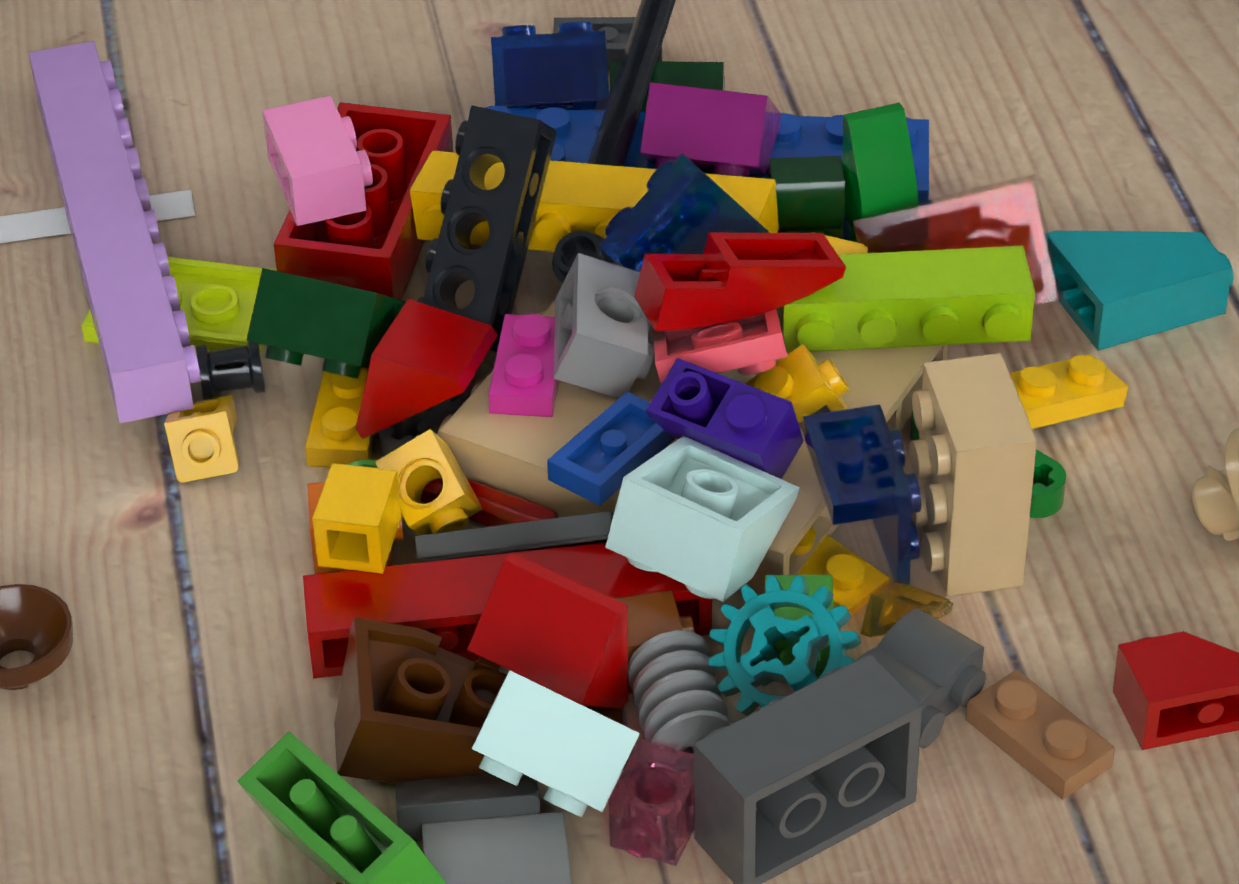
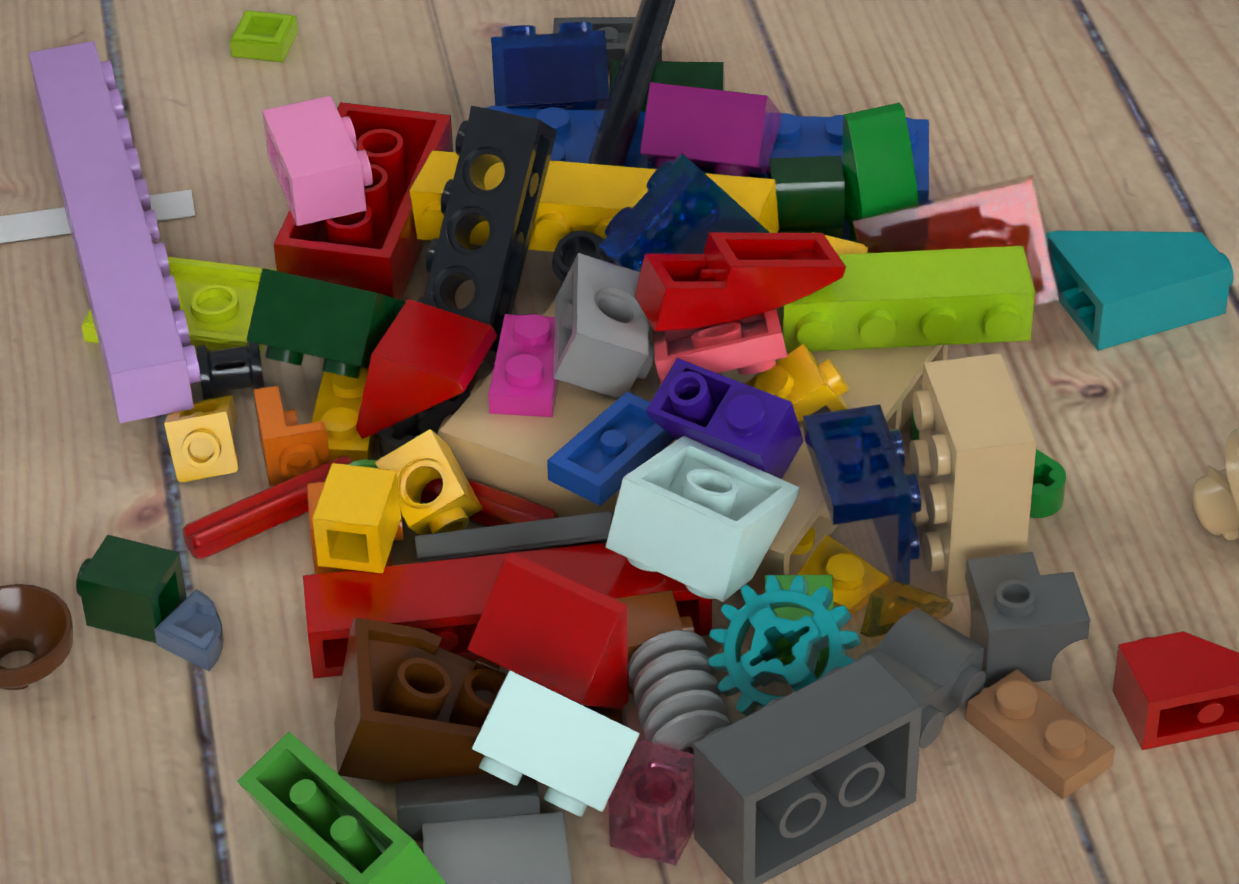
yellow plate [1010,354,1129,429] -> none
none -> dark green brick [76,535,187,643]
none -> sand blue tile [154,589,224,671]
none -> red axle [182,456,353,560]
none -> lime tile [230,10,298,62]
none -> orange bracket [253,386,330,486]
none -> dark grey brick [965,552,1090,688]

